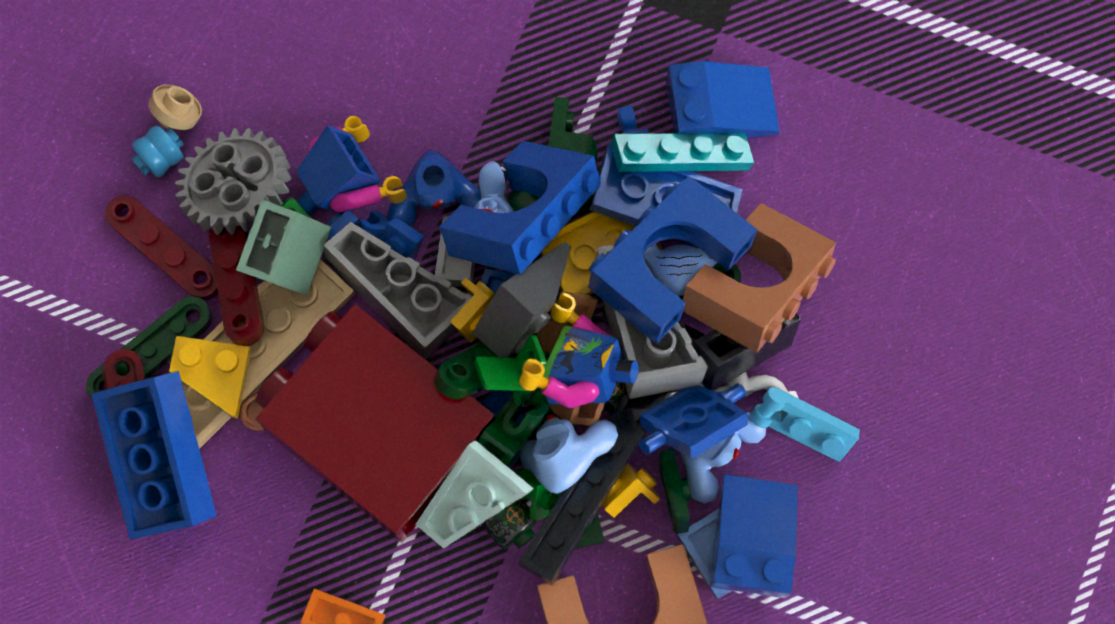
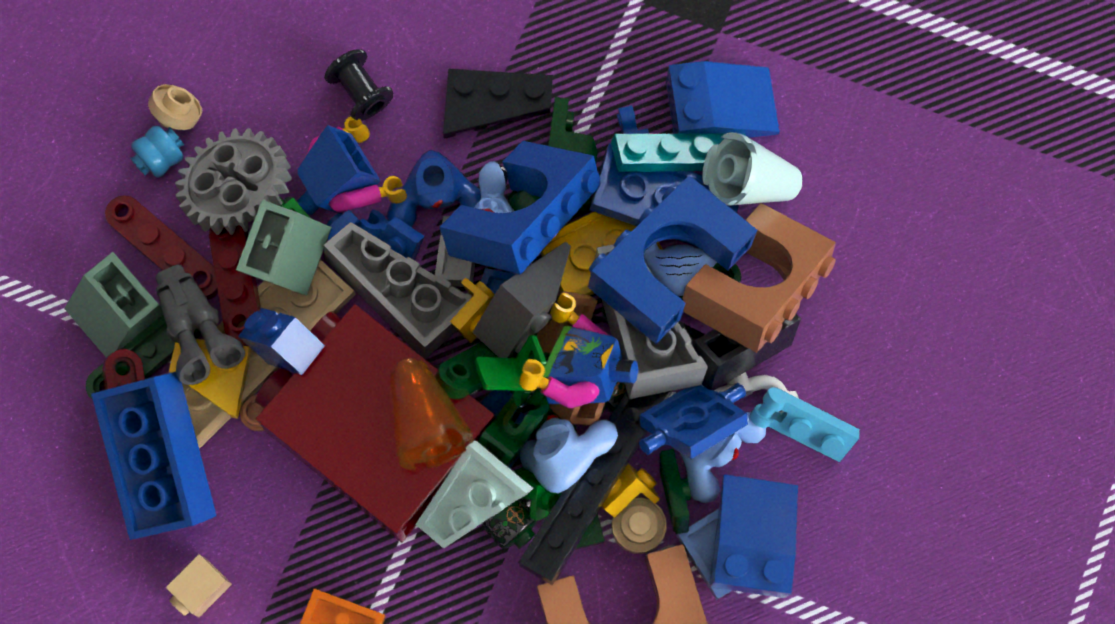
none -> sand green slope [64,252,163,357]
none -> dark grey piece [155,265,245,385]
none -> tan brick [166,554,232,617]
none -> blue piece [238,308,325,375]
none -> black hose [324,49,394,121]
none -> clear orange cone [390,358,474,470]
none -> black wing [443,69,553,139]
none -> tan plate [611,498,667,554]
none -> light aqua cone [702,132,802,206]

